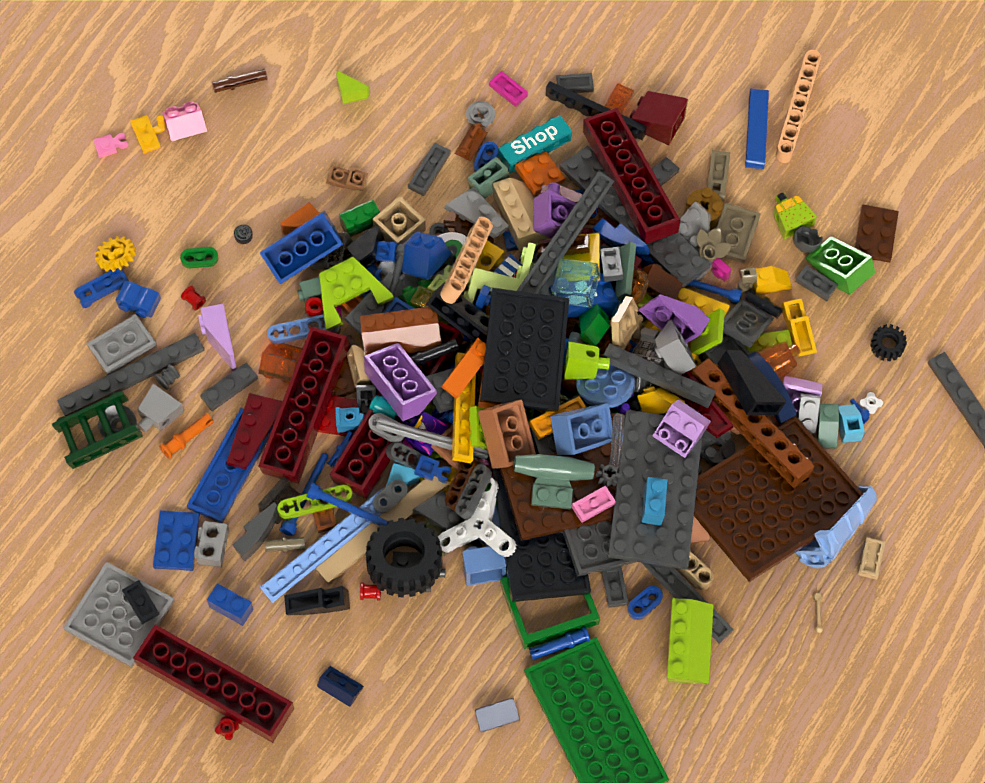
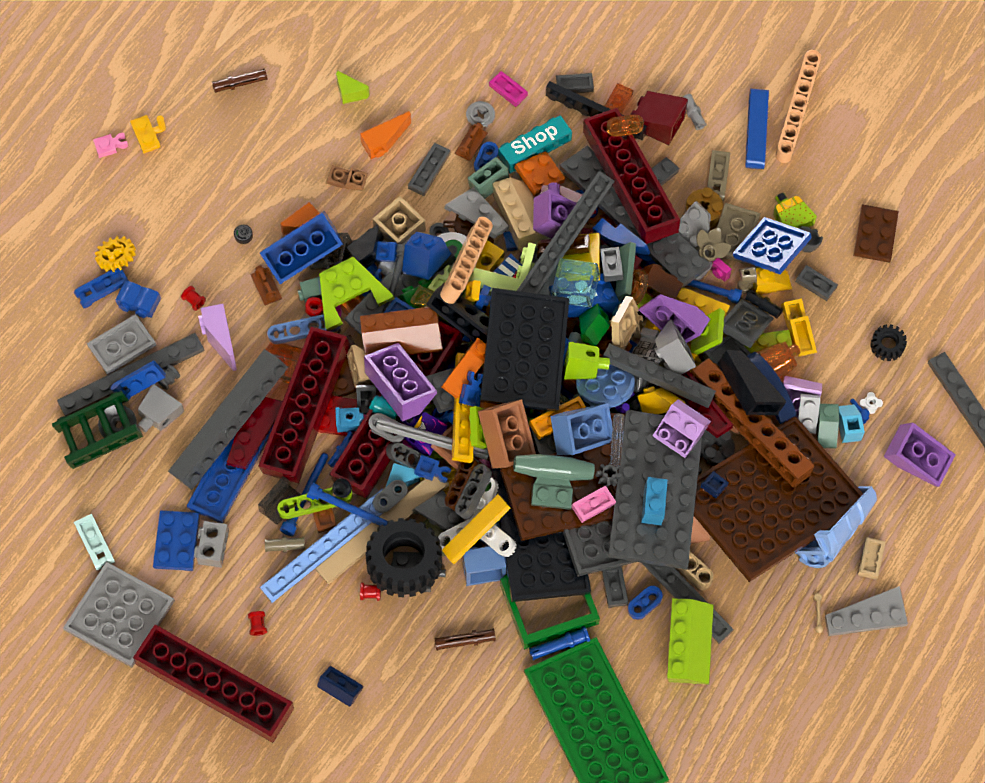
black plate [122,580,160,625] -> none
orange pin [159,413,214,459] -> none
bright pink slope [162,101,207,141] -> none
green plate [180,247,218,269] -> none
dark grey plate [200,362,258,411] -> none
blue brick [207,583,254,626] -> none
red plate [215,716,239,740] -> none
dark grey slope [232,502,278,561] -> none
black slope [284,586,350,615] -> none
green brick [339,200,380,238] -> none
black pin [409,338,459,365] -> none
slope [475,698,520,732] -> none
bright green slope [806,236,875,295] -> none
none -> light aqua plate [74,514,115,571]
none -> blue plate [110,360,166,400]
none -> dark grey brick [168,349,288,490]
none -> red bush [248,611,268,636]
none -> dark orange hinge [250,265,282,306]
none -> black plate [332,478,352,498]
none -> orange slope [360,111,411,159]
none -> reddish brown pin [435,628,496,651]
none -> yellow tile [442,494,510,564]
none -> blue plate [459,371,483,407]
none -> yellow tile [465,280,481,302]
none -> clear orange plate [607,115,644,137]
none -> light grey pin [683,94,707,130]
none -> dark blue tile [701,471,729,498]
none -> plate [733,217,812,274]
none -> light grey wing [825,586,908,636]
none -> medium lavender slope [884,422,956,487]

